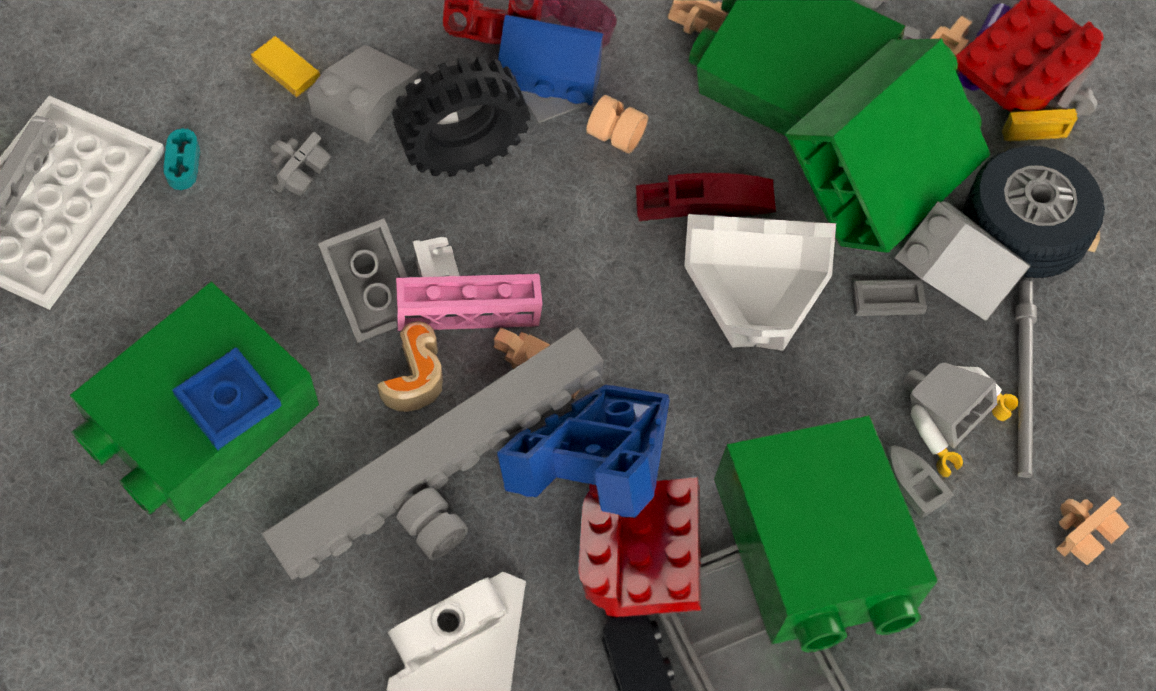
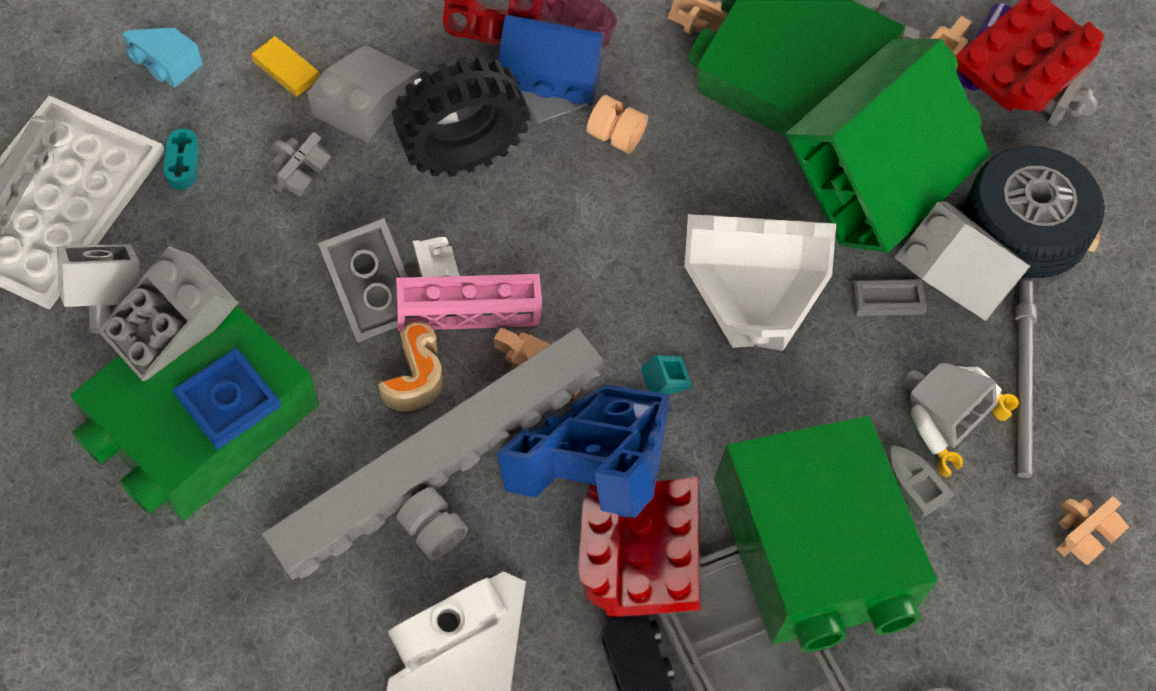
dark red slope [636,173,776,222] -> none
yellow tile [1002,109,1078,141] -> none
none -> light grey brick [57,244,140,333]
none -> light grey slope [98,246,238,381]
none -> medium azure slope [122,28,203,88]
none -> teal slope [641,355,693,394]

